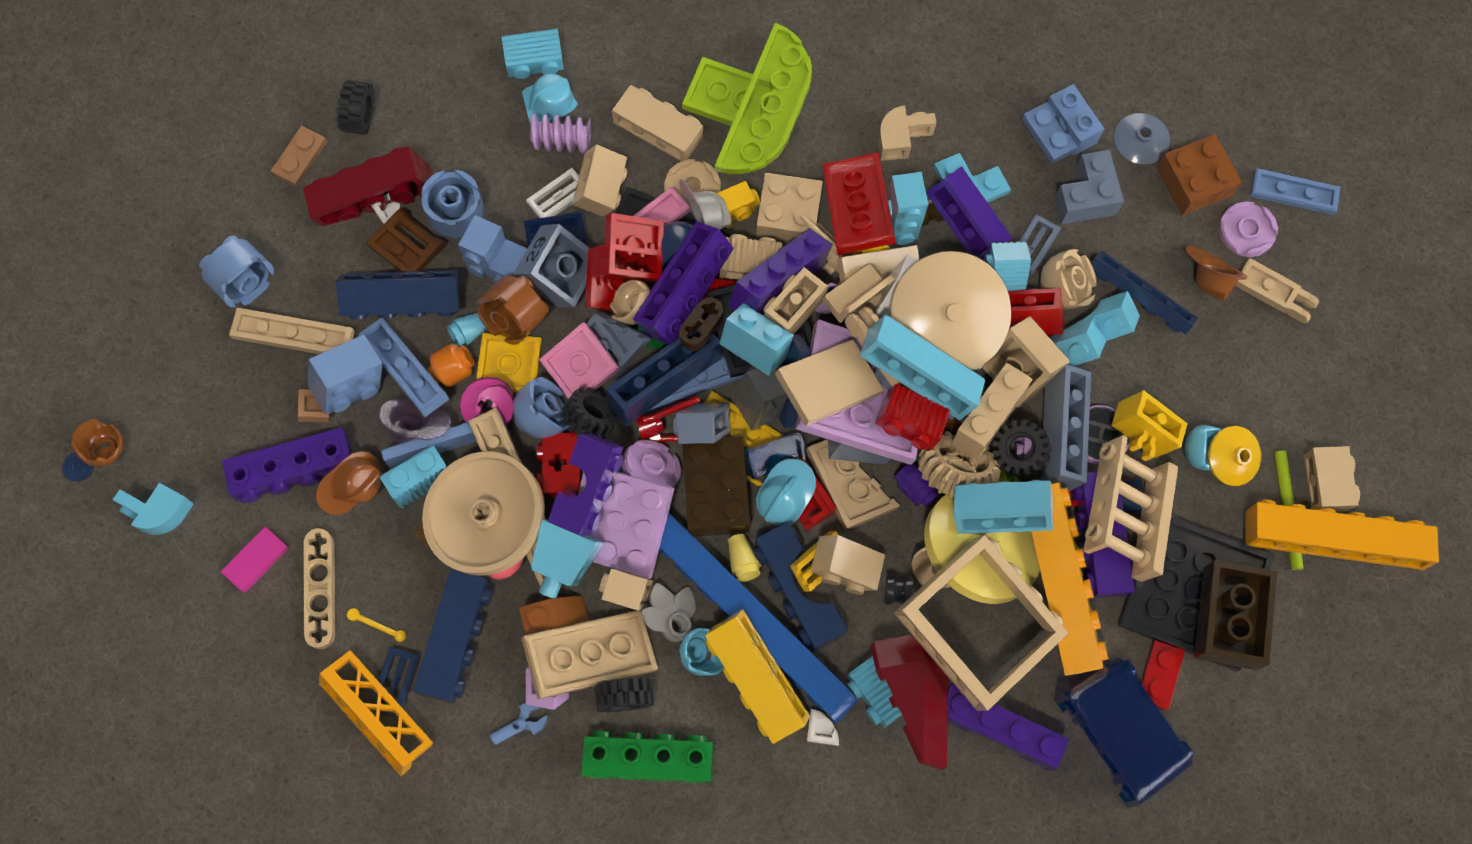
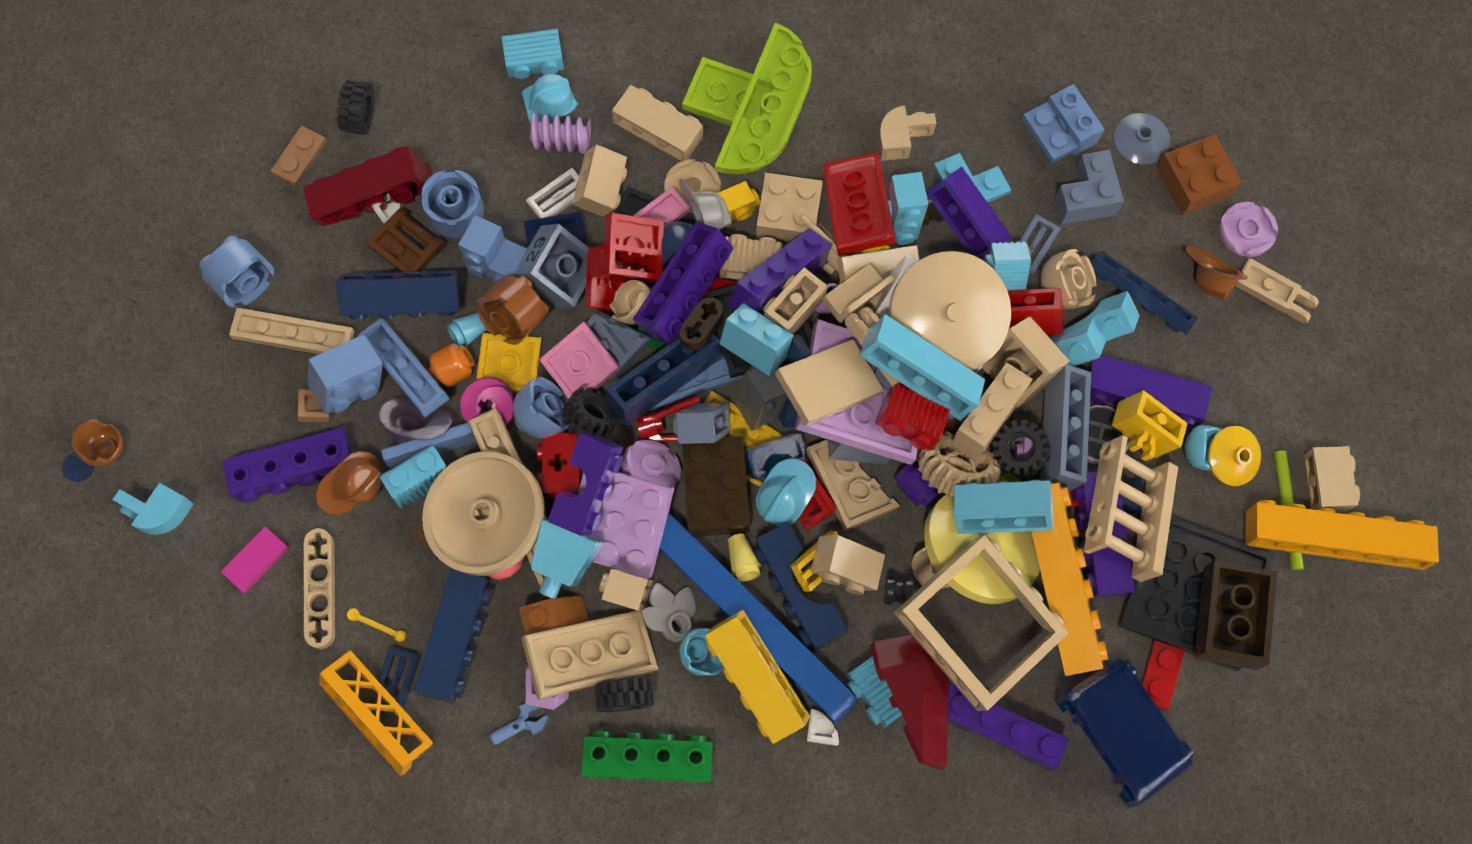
medium blue tile [1250,168,1341,215] -> none
none -> dark purple brick [1087,355,1212,429]

